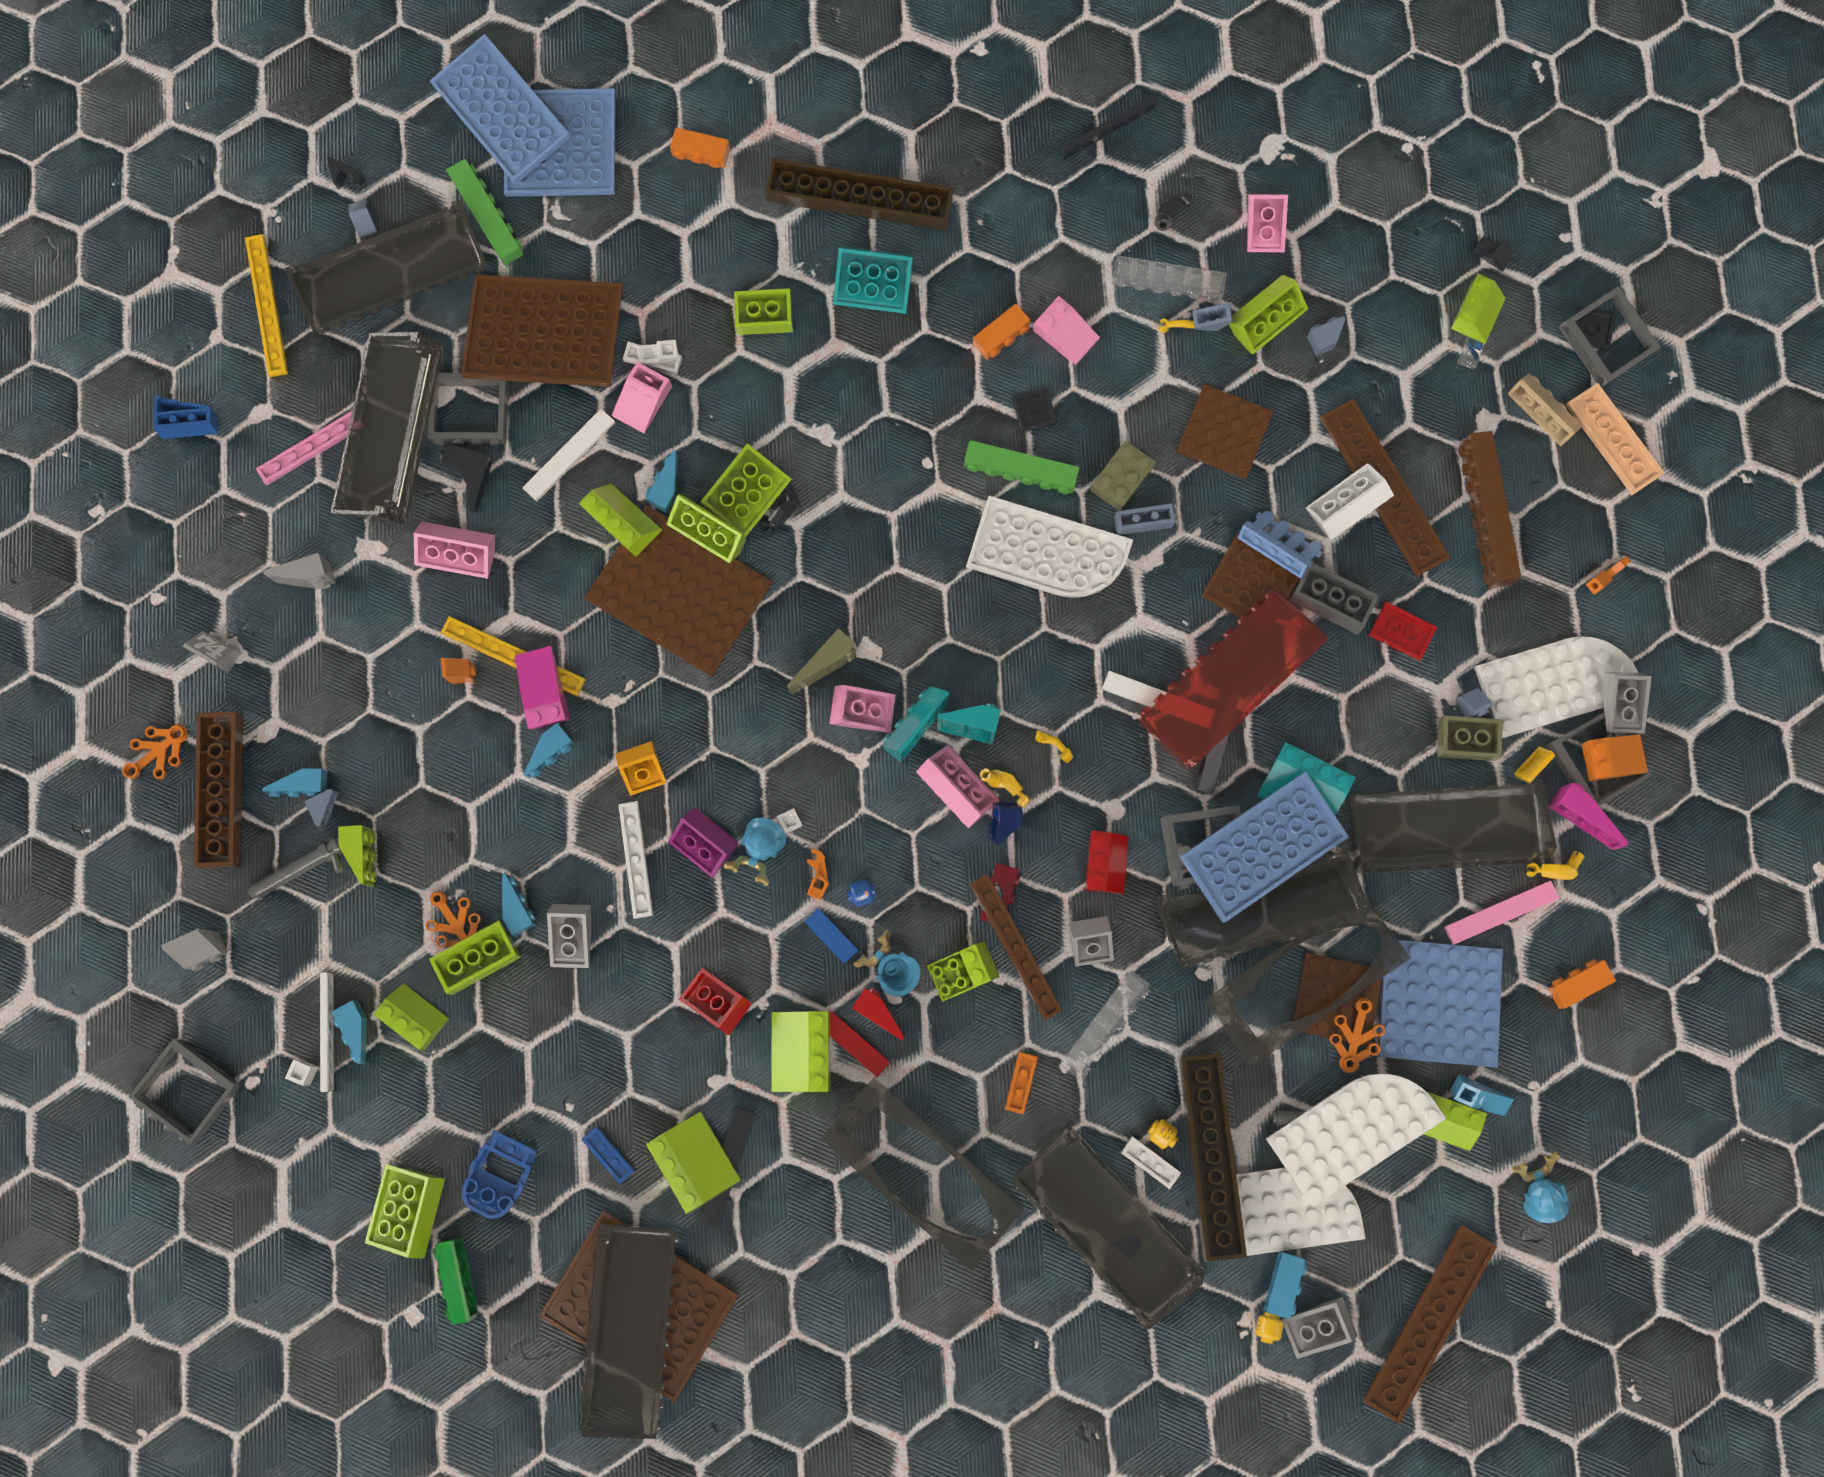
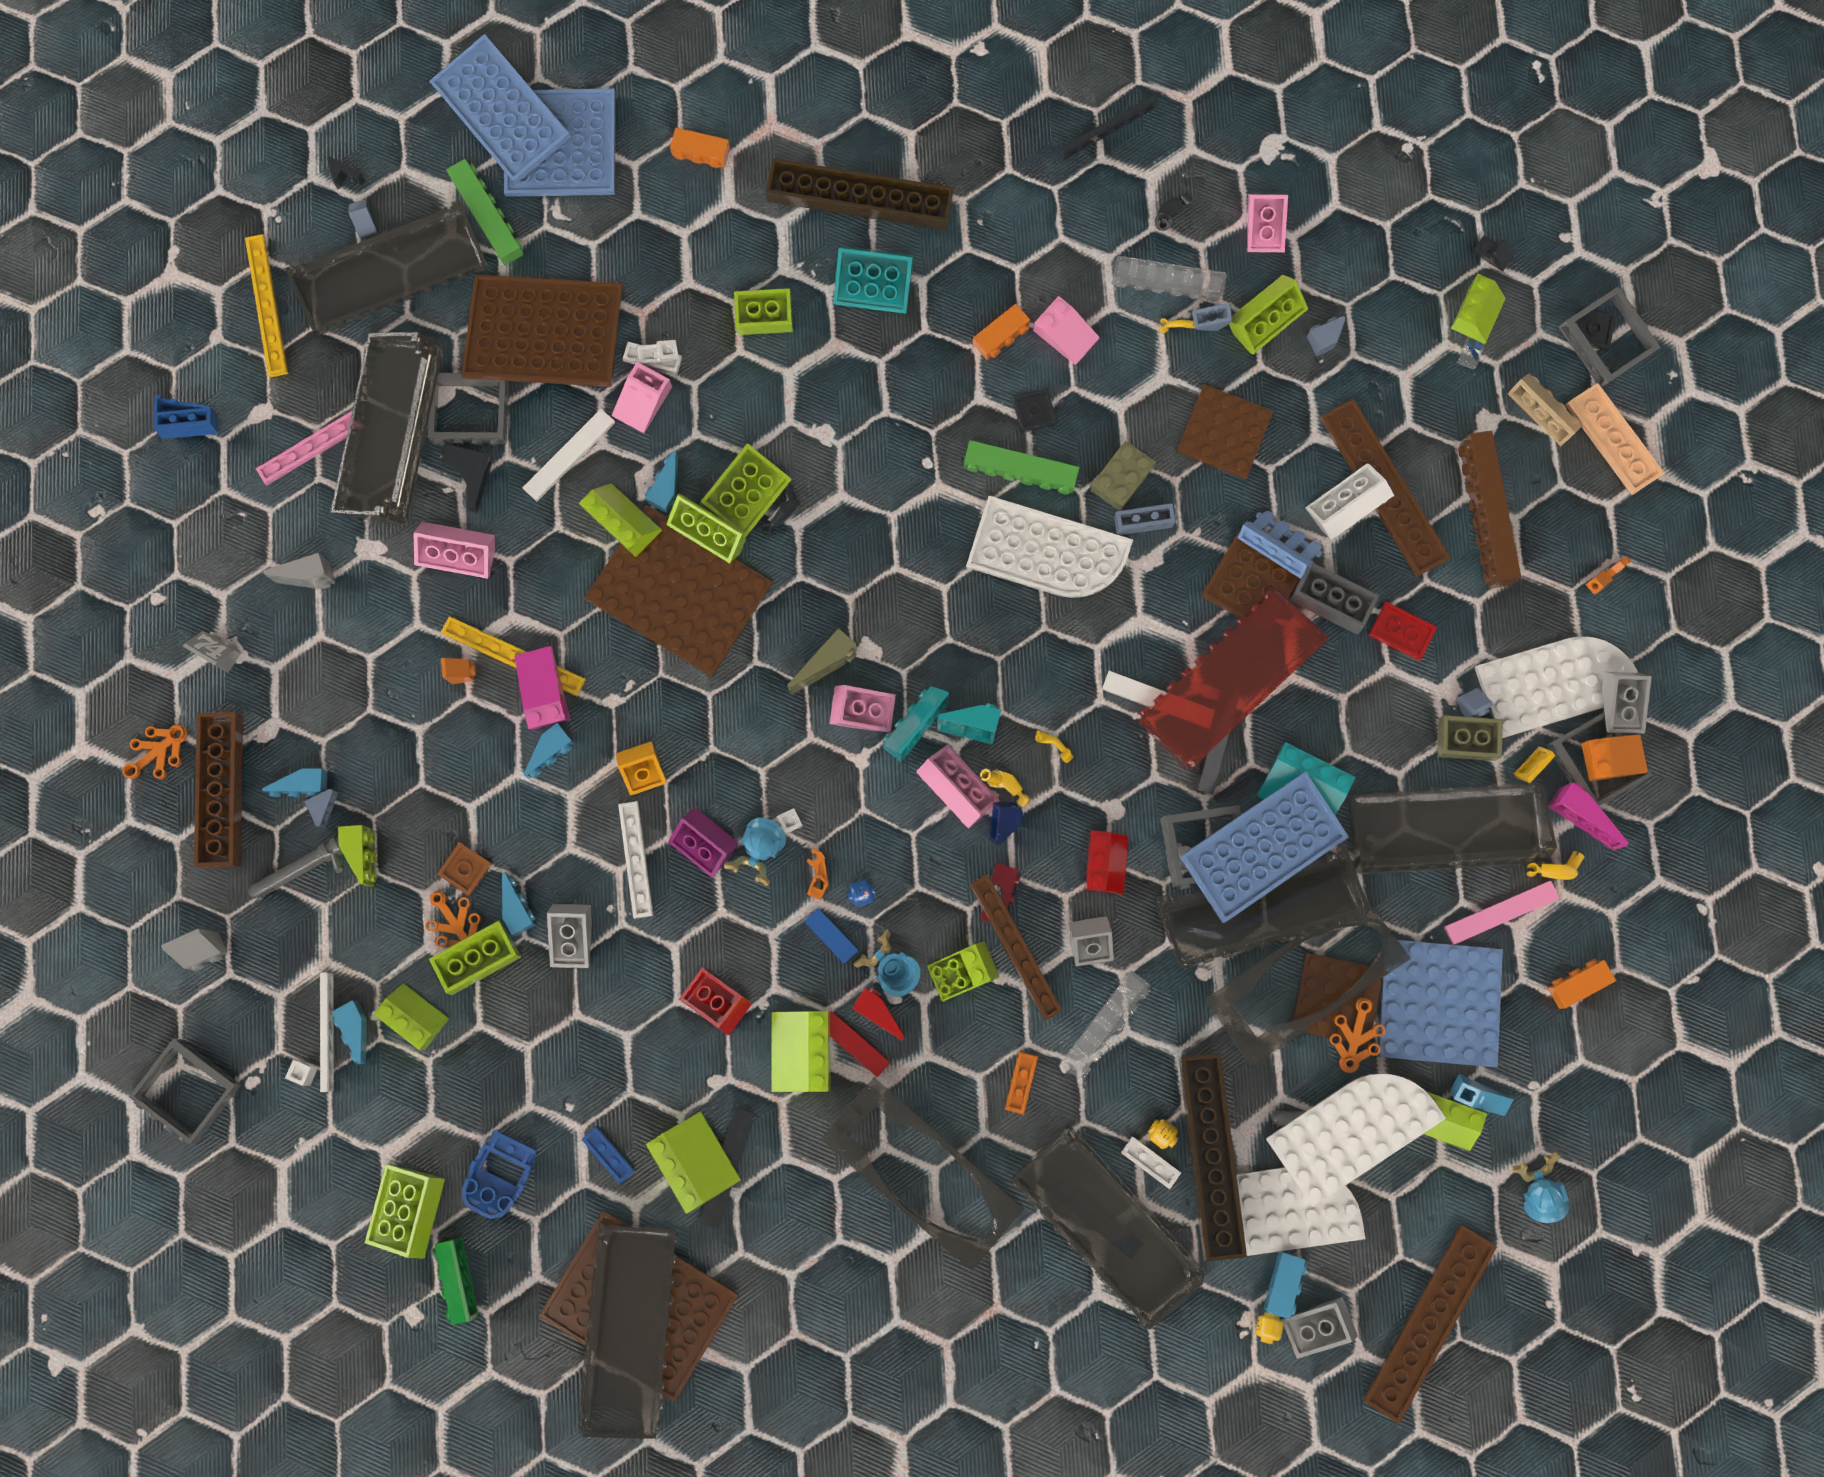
none -> dark orange plate [437,842,492,896]

